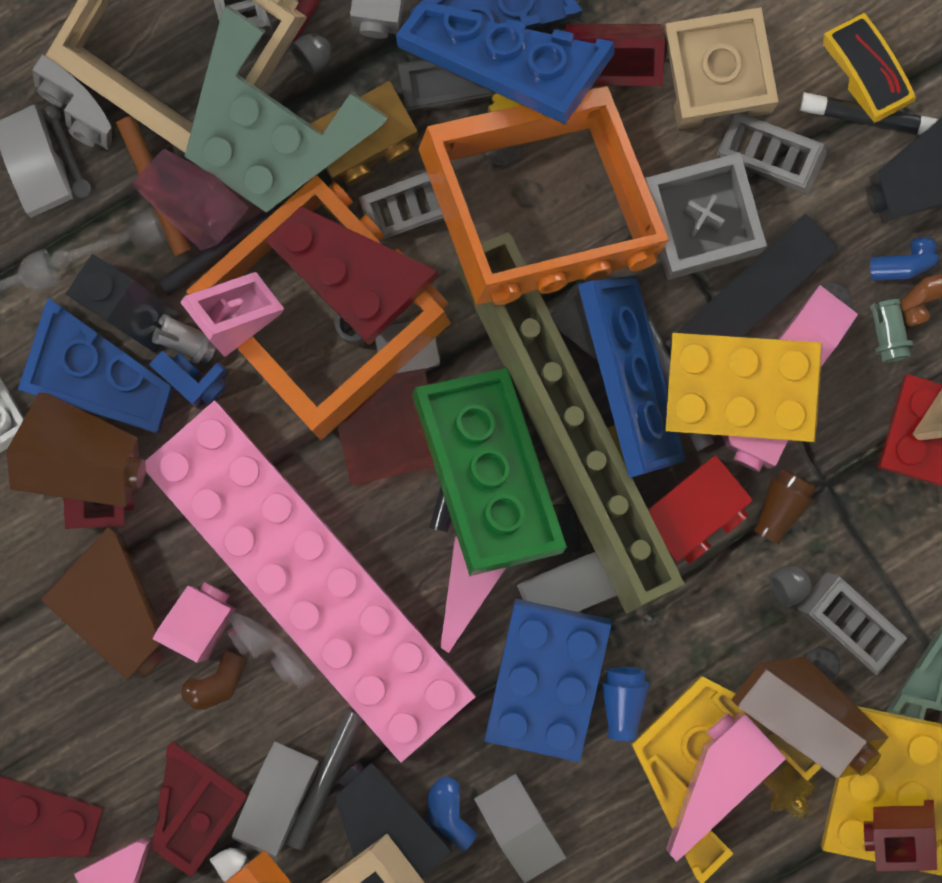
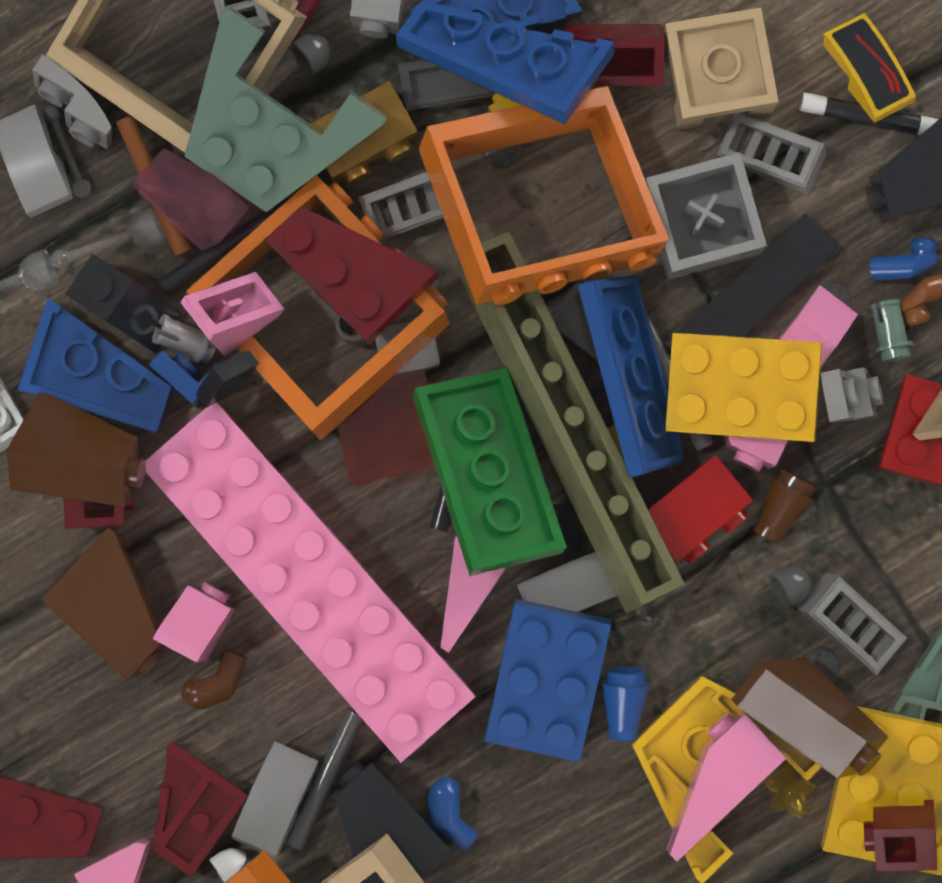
clear slope [227,612,318,689] -> none
light grey slope [474,773,566,883] -> none
none -> black tile [196,351,259,408]
none -> light grey slope [820,367,884,422]

